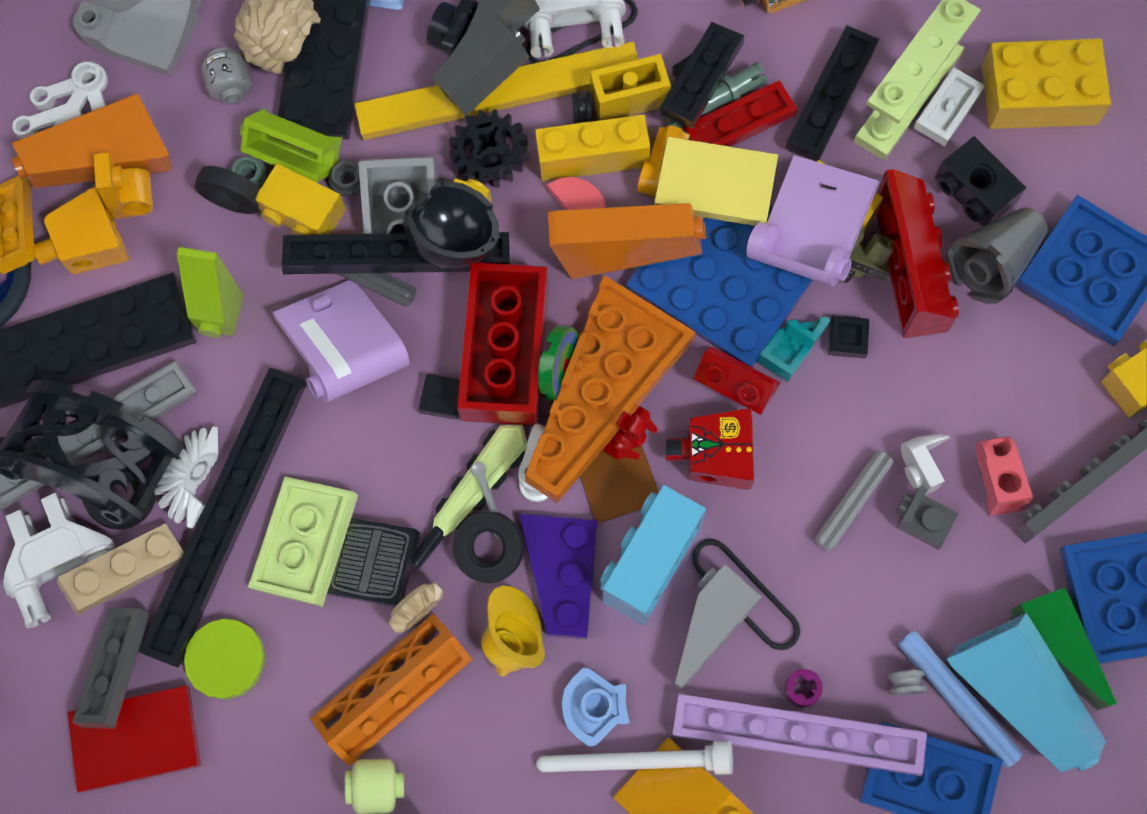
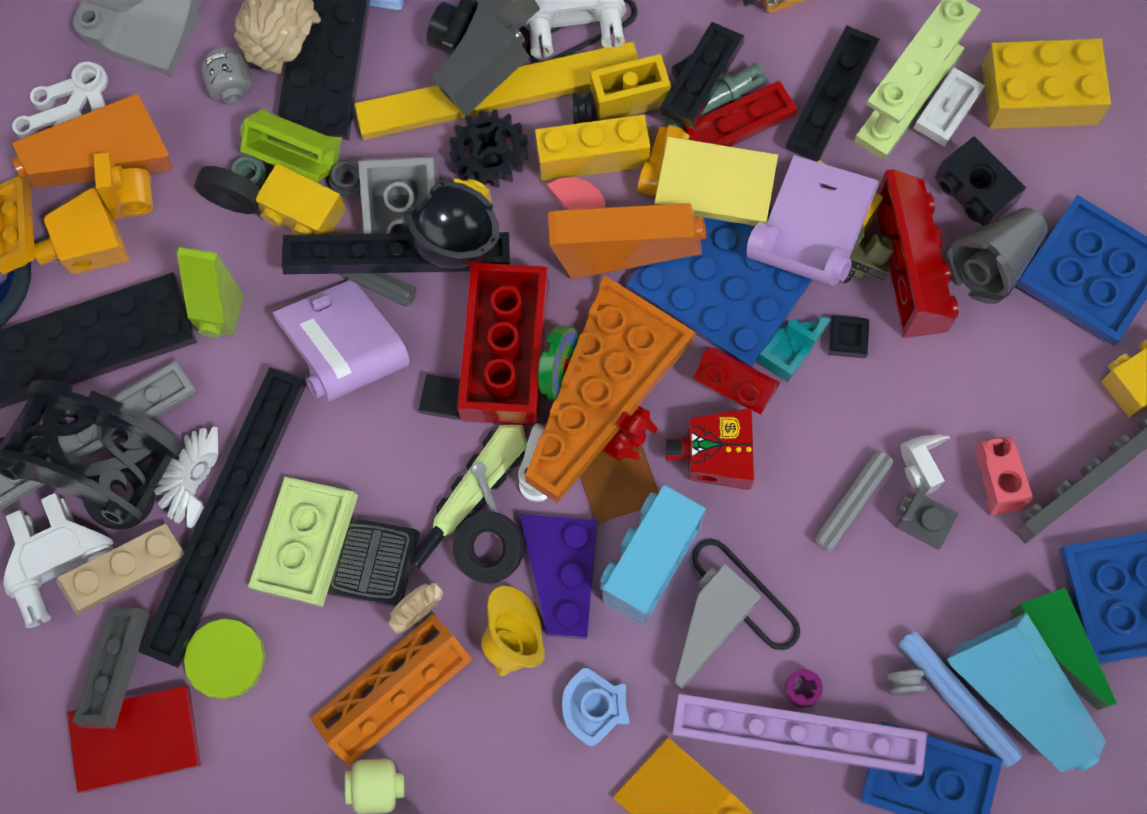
white piece [536,740,733,775] -> none

